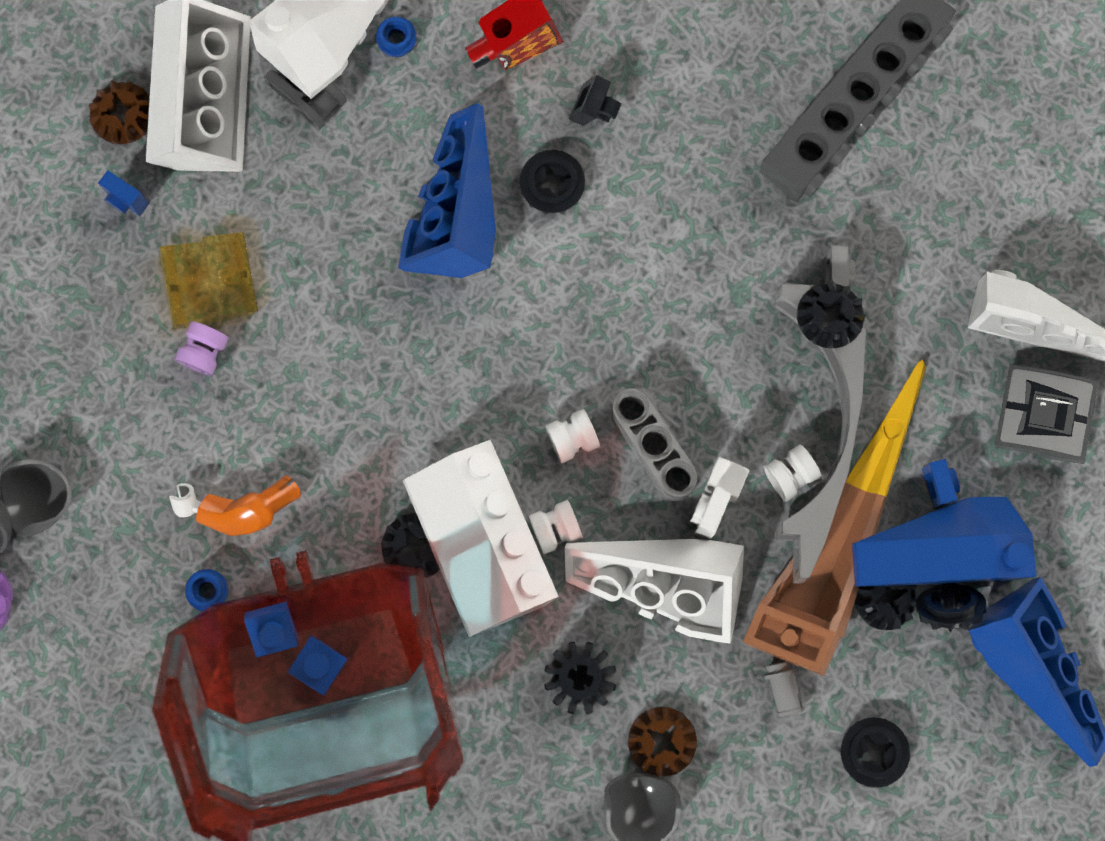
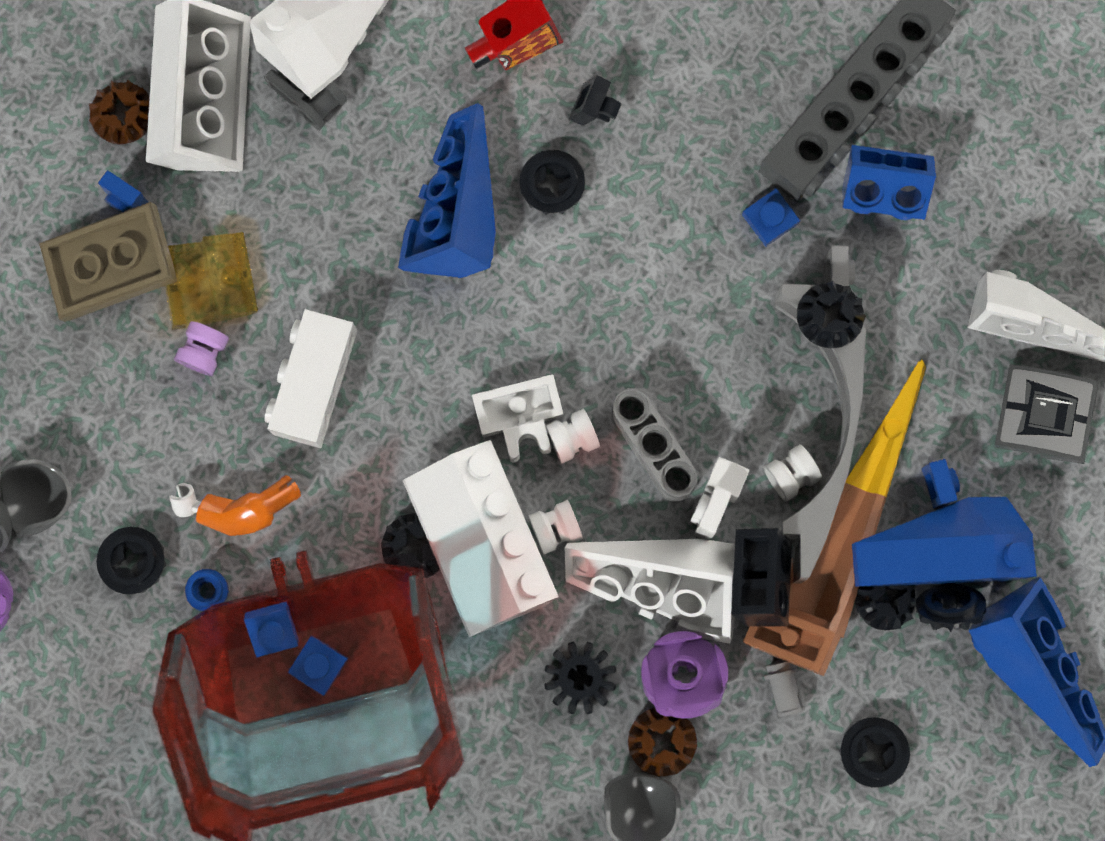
blue plate [376,17,417,57] -> none
none -> dark tan tile [39,202,177,322]
none -> black gear [96,527,166,595]
none -> white brick [265,309,357,448]
none -> white plate [472,374,564,463]
none -> medium lavender plate [641,631,728,719]
none -> black brick [731,528,792,627]
none -> blue plate [742,188,801,247]
none -> blue brick [842,145,936,220]

